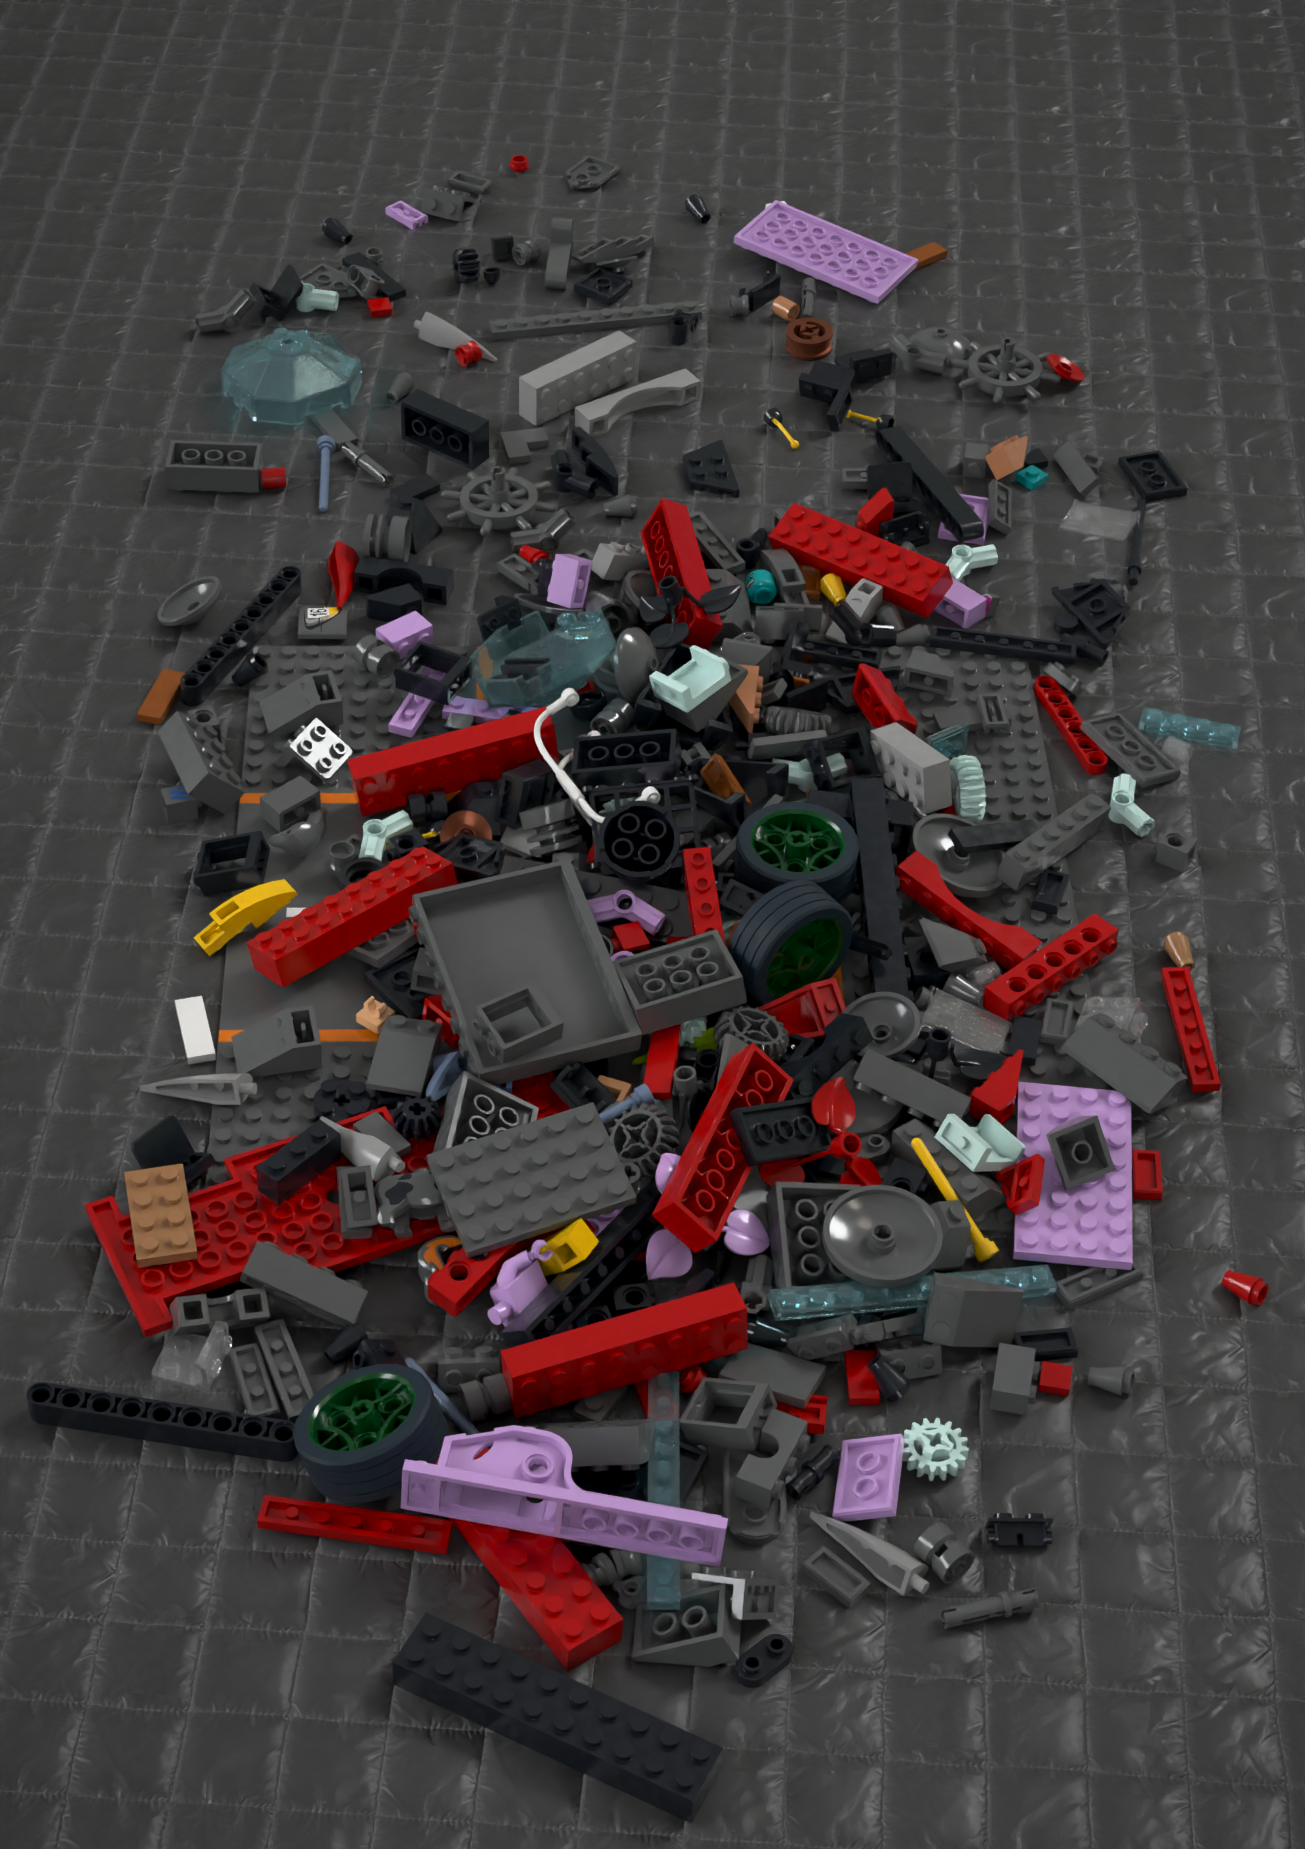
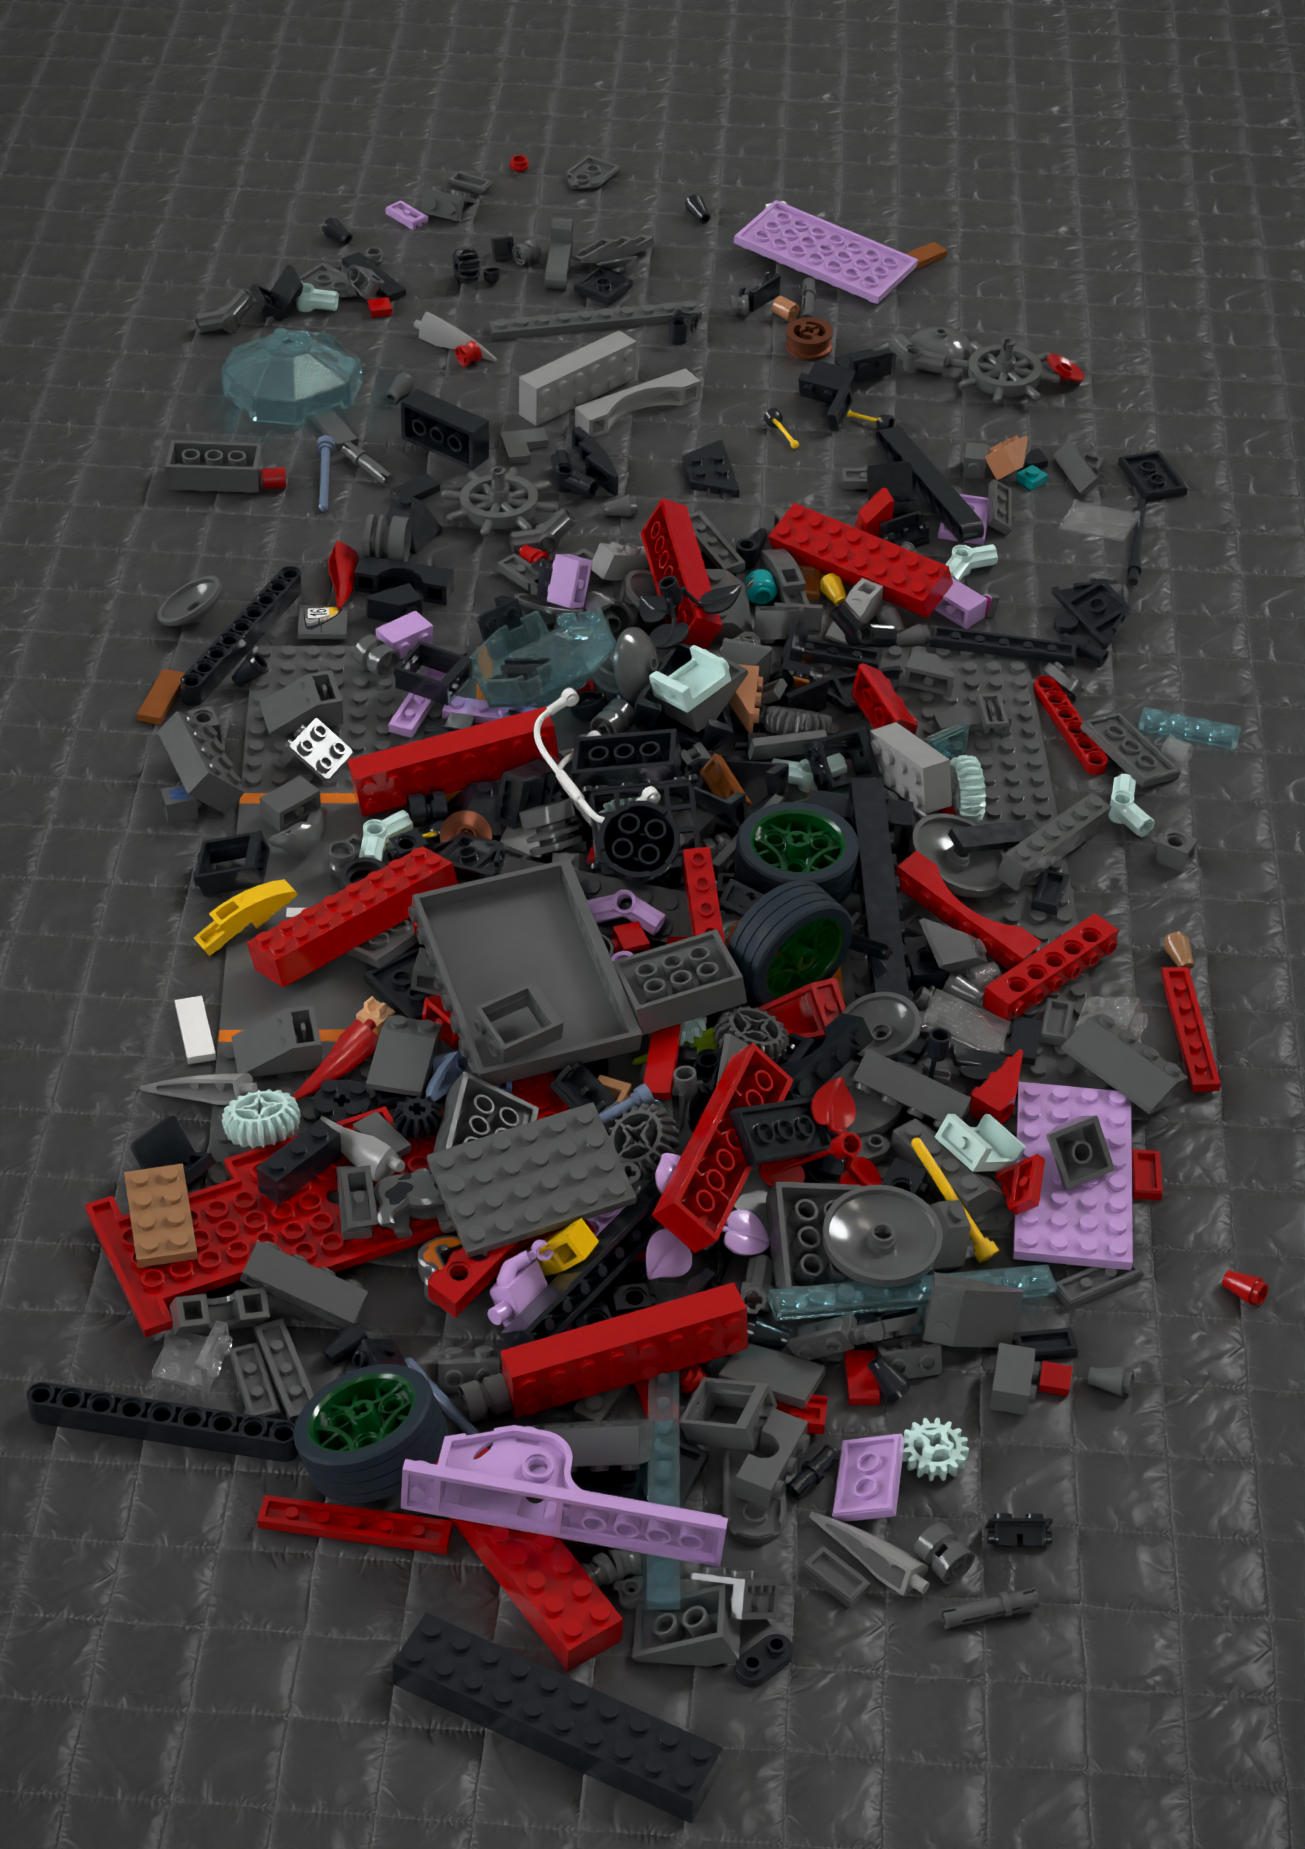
none -> light aqua gear [222,1089,301,1149]
none -> red piece [292,1019,379,1101]

